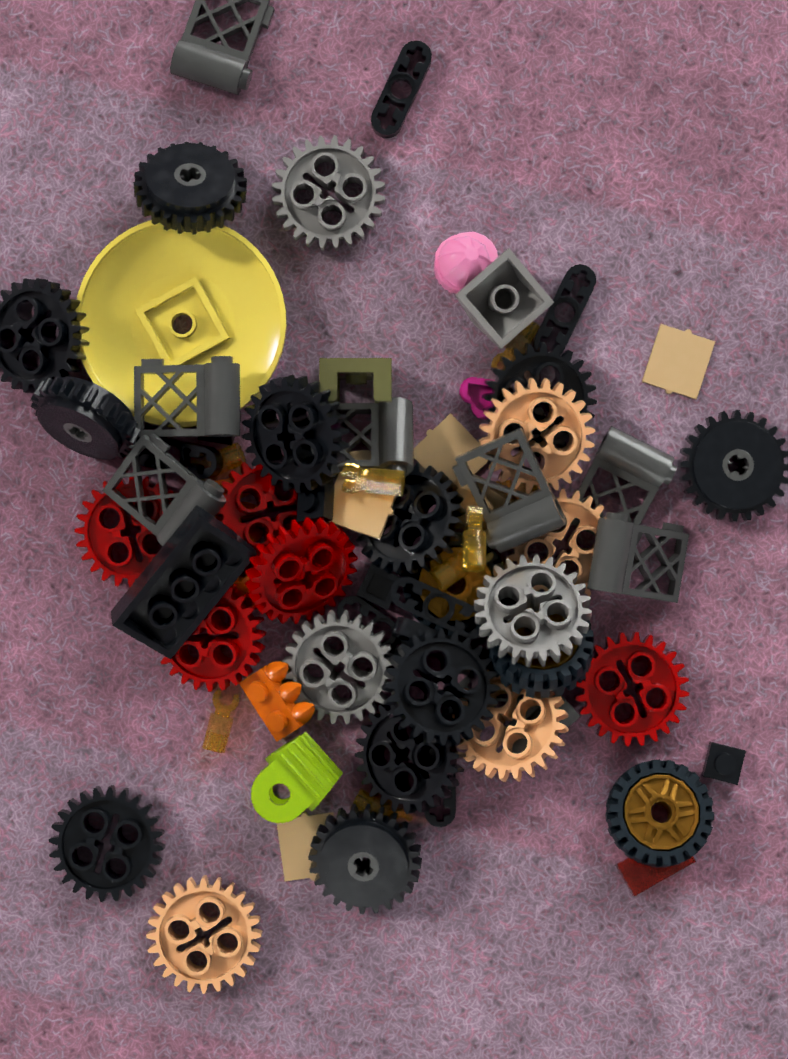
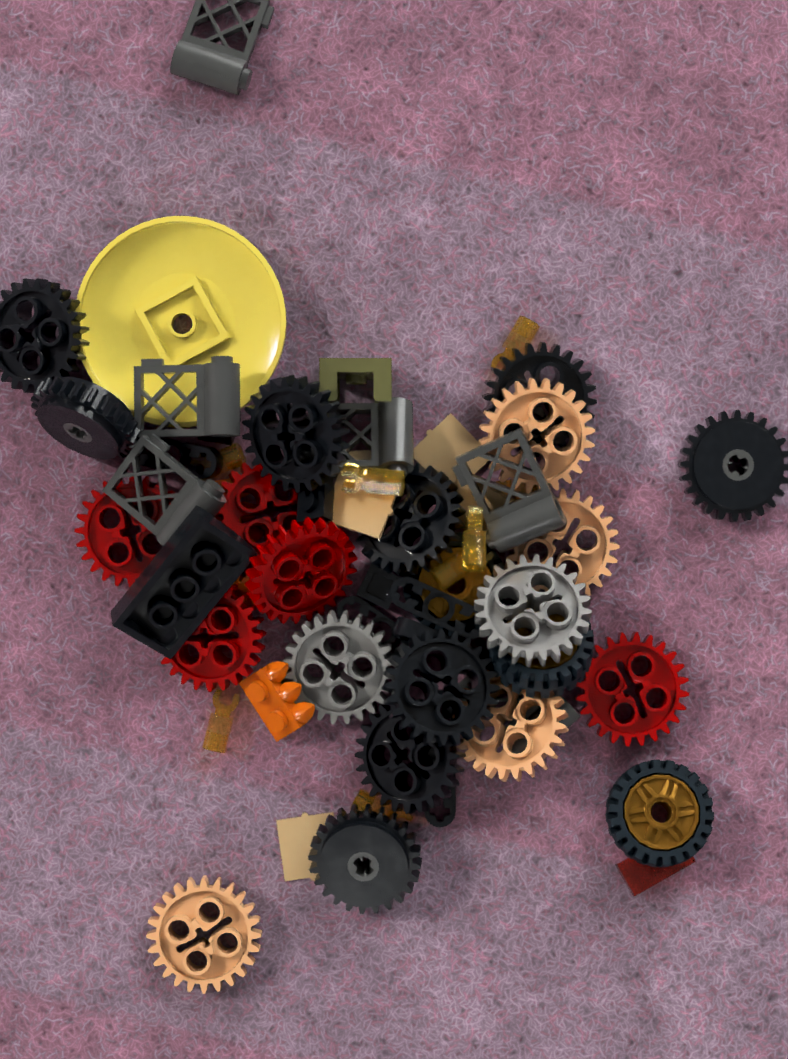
black gear [49,785,165,902] -> none
black gear [133,142,247,235] -> none
lime piece [251,731,343,823] -> none
light grey gear [272,135,385,251] -> none
black beam [371,41,432,138] -> none
bright pink piece [434,232,498,293] -> none
light grey slope [455,248,554,349] -> none
dark pink tile [459,377,495,420] -> none
black beam [533,264,596,356] -> none
dark grey piece [565,426,677,546] -> none
dark grey piece [587,512,689,603] -> none
tan piece [642,324,715,400] -> none
black plate [702,741,746,785] -> none

